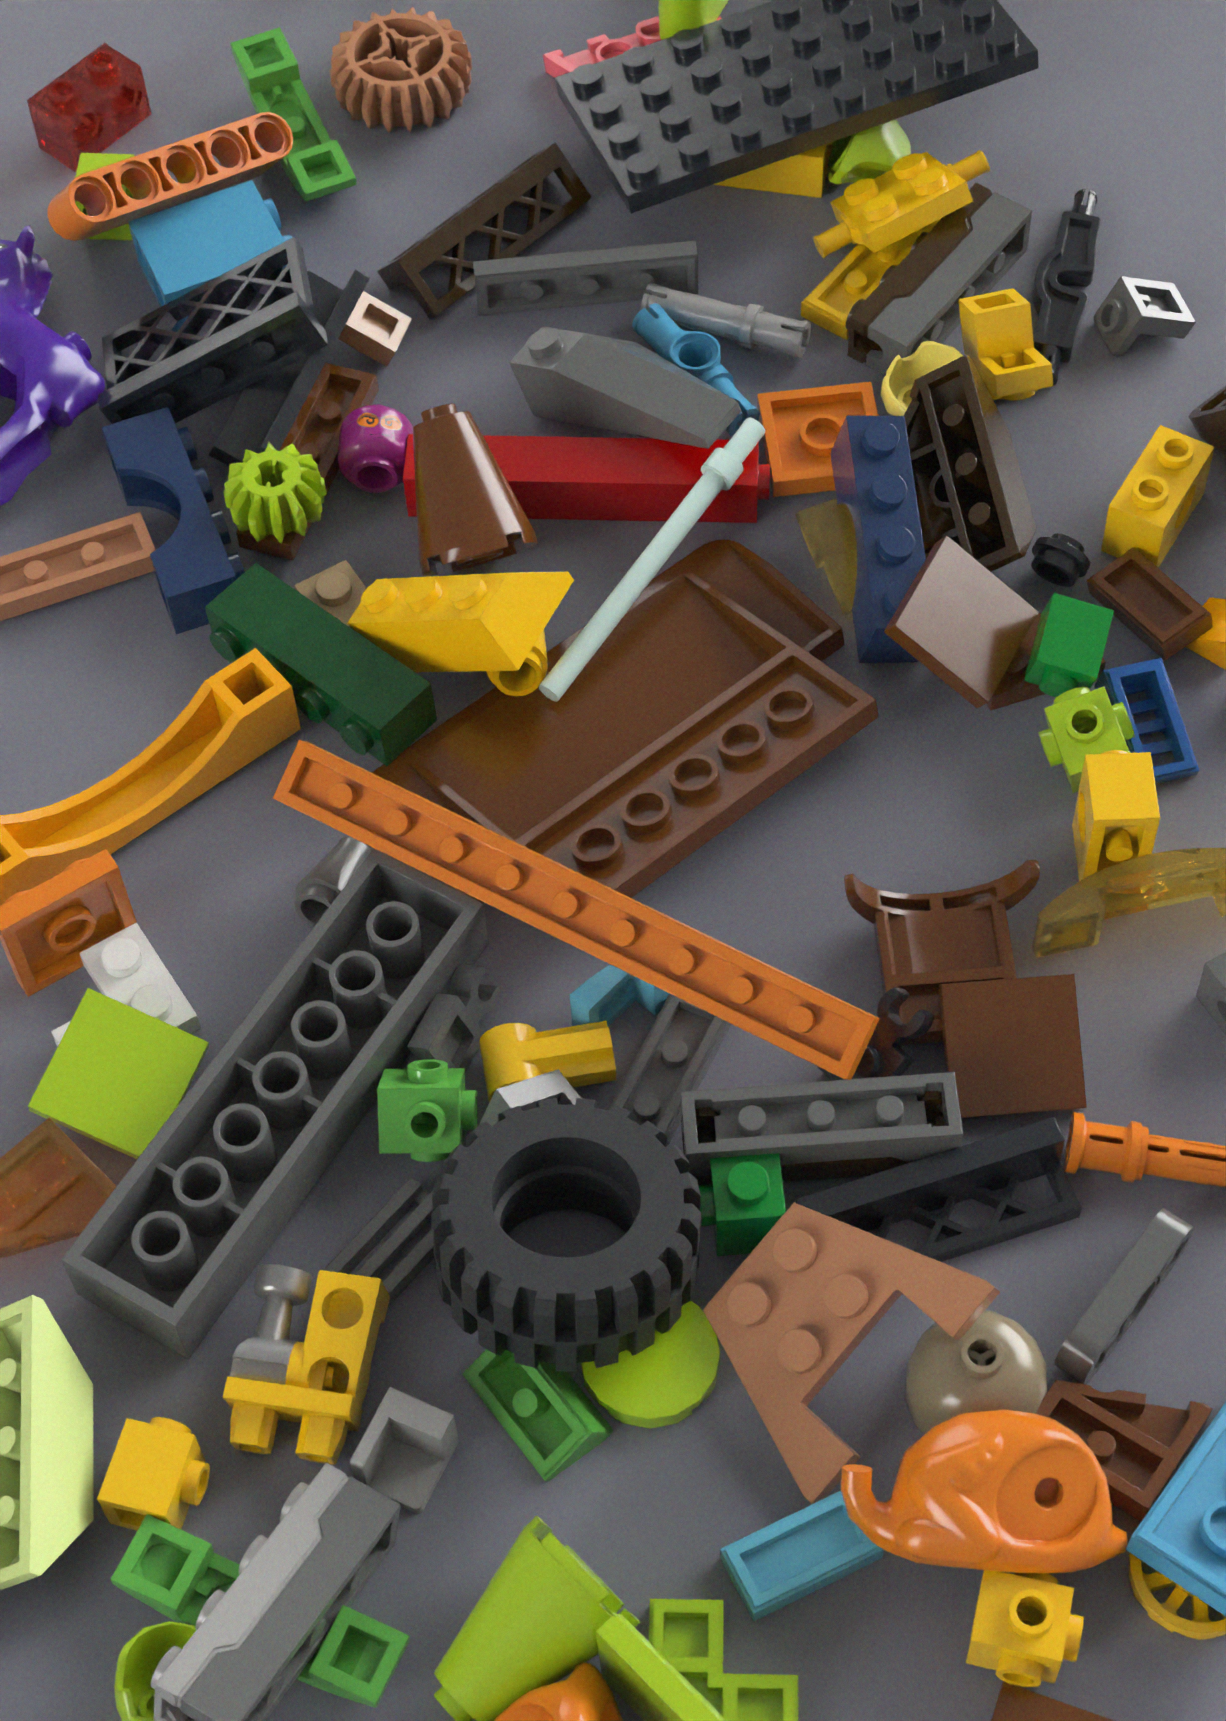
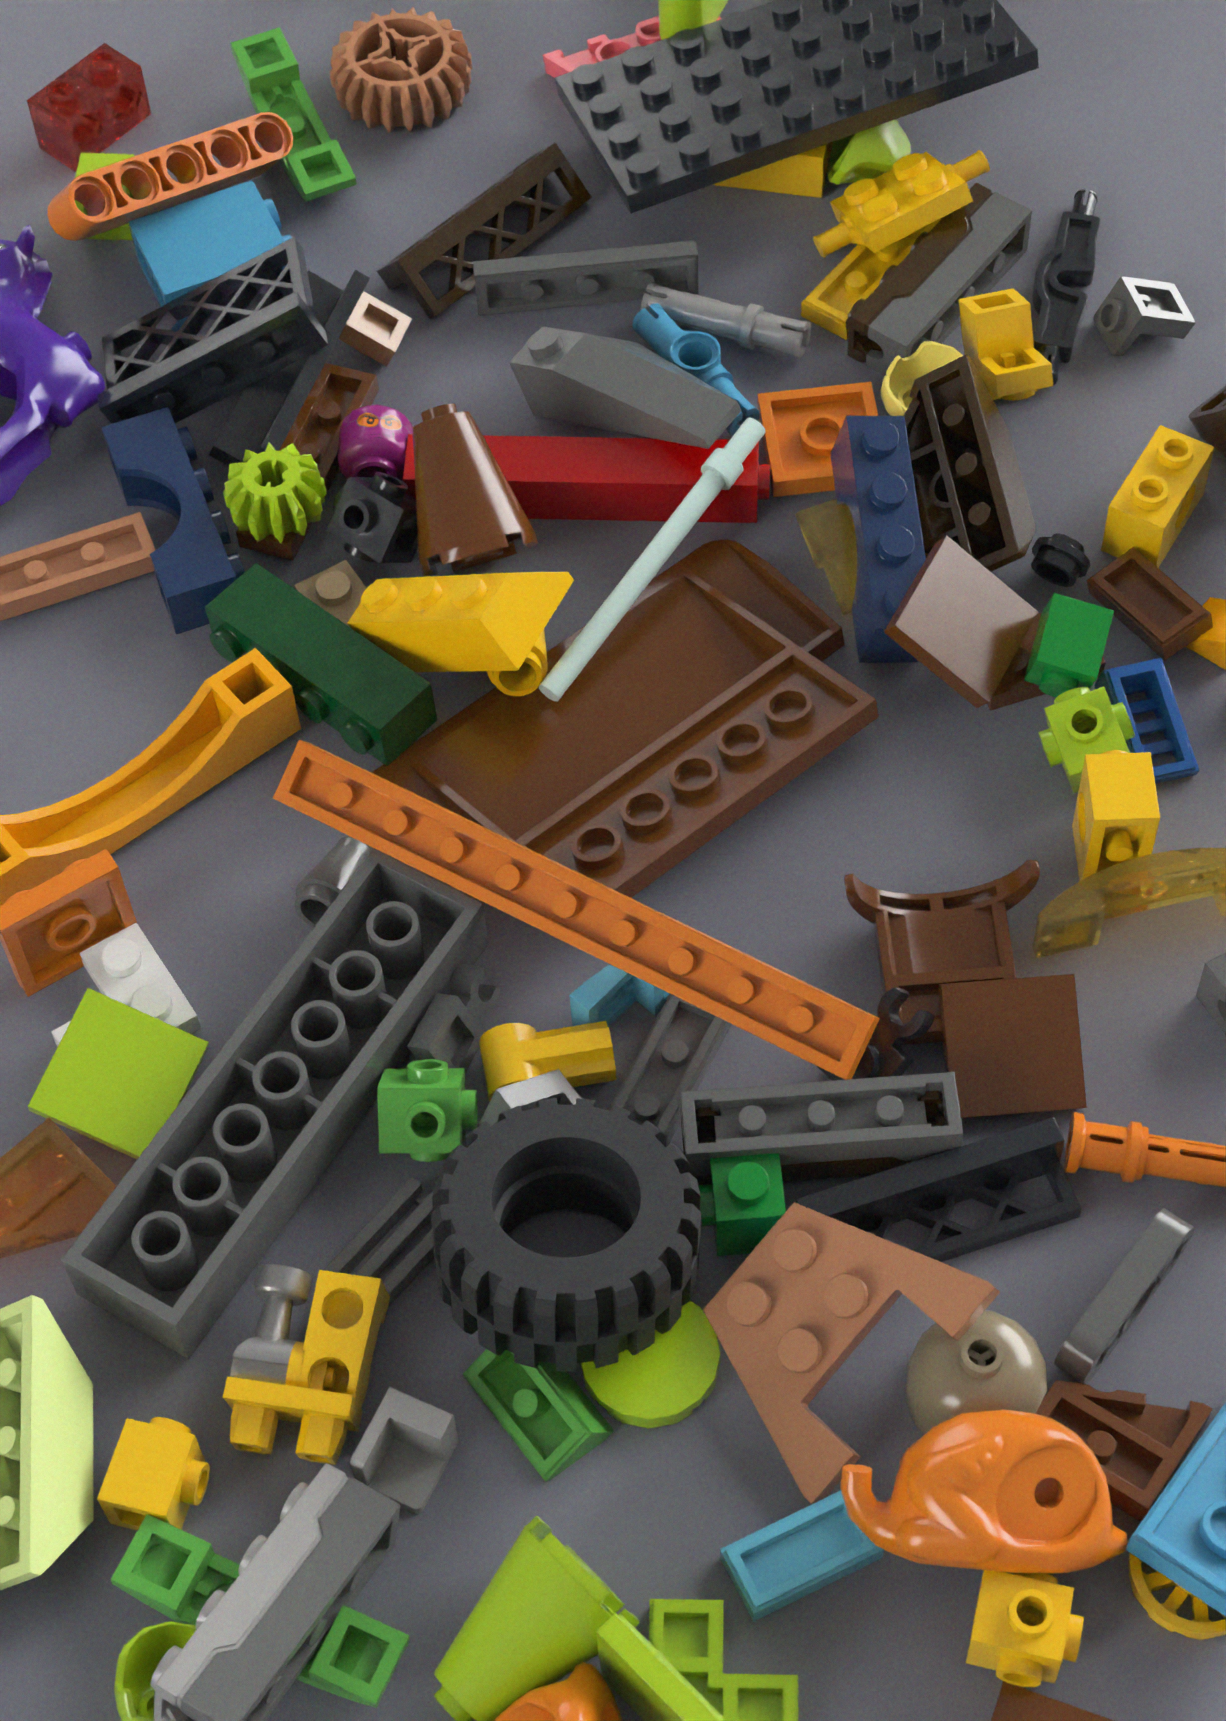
none -> black brick [326,472,418,563]

